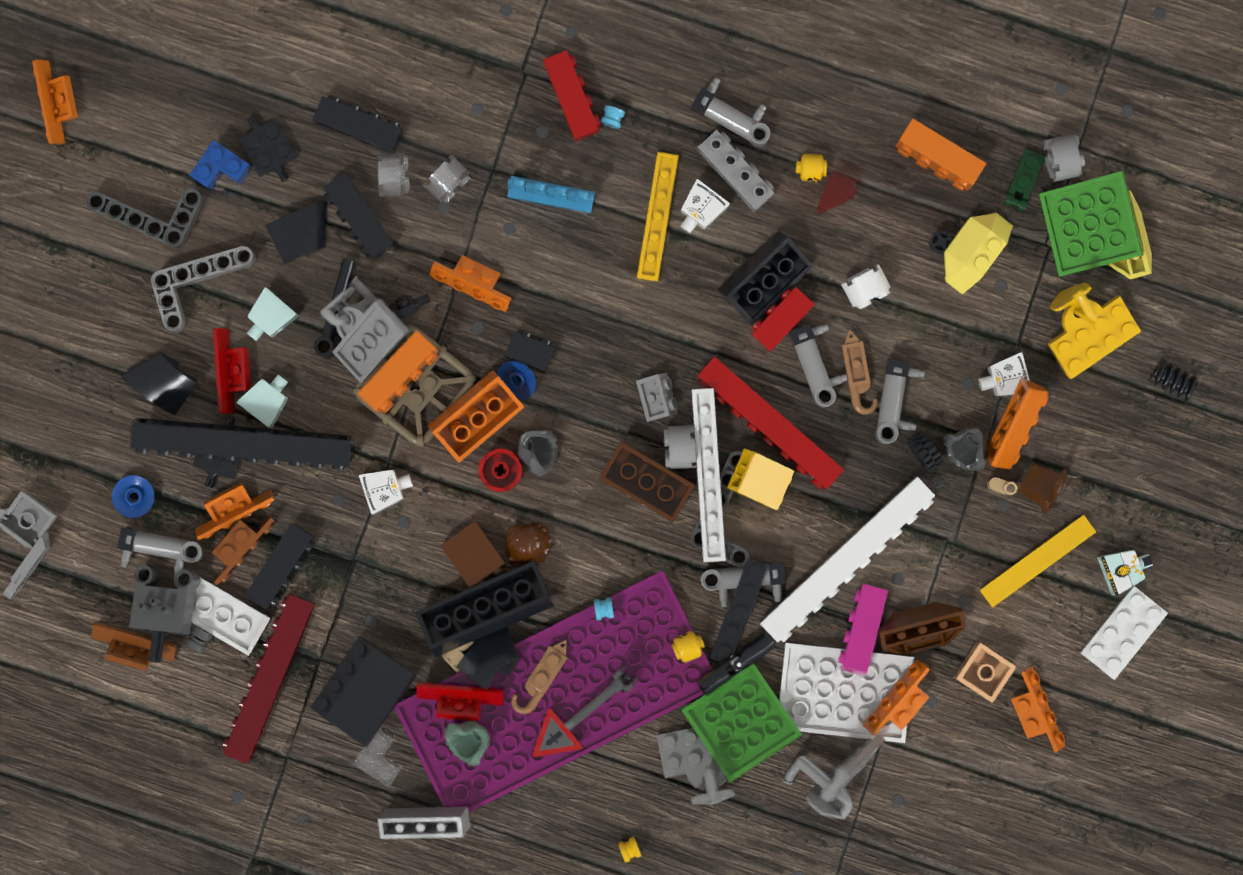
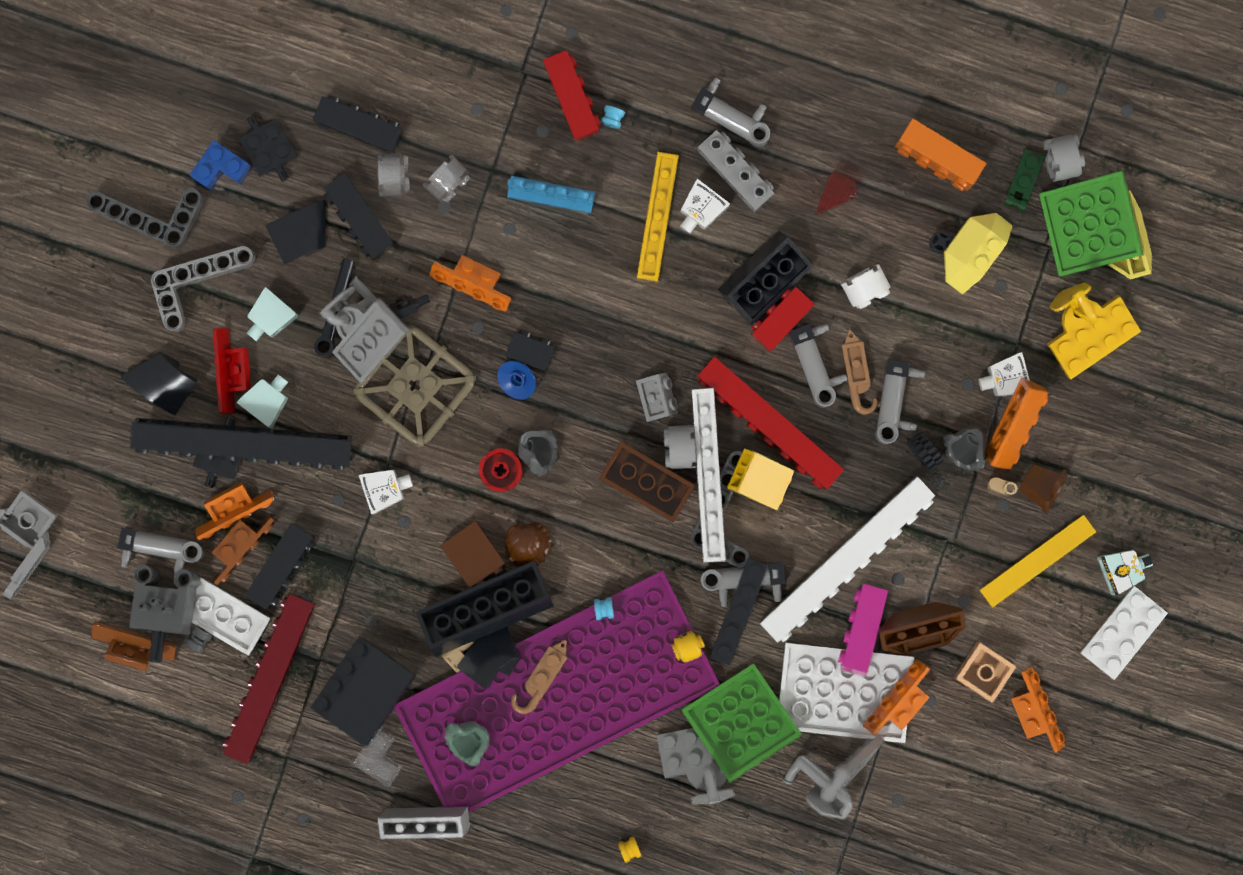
orange bracket [32,59,78,145] -> none
blue dish [112,475,155,518] -> none
orange brick [357,330,439,414] -> none
red bracket [417,682,503,722] -> none
orange brick [427,370,524,463] -> none
dark grey piece [532,664,638,757] -> none
black piece [696,632,776,696] -> none
yellow head [796,154,827,182] -> none
black piece [1149,359,1198,402] -> none

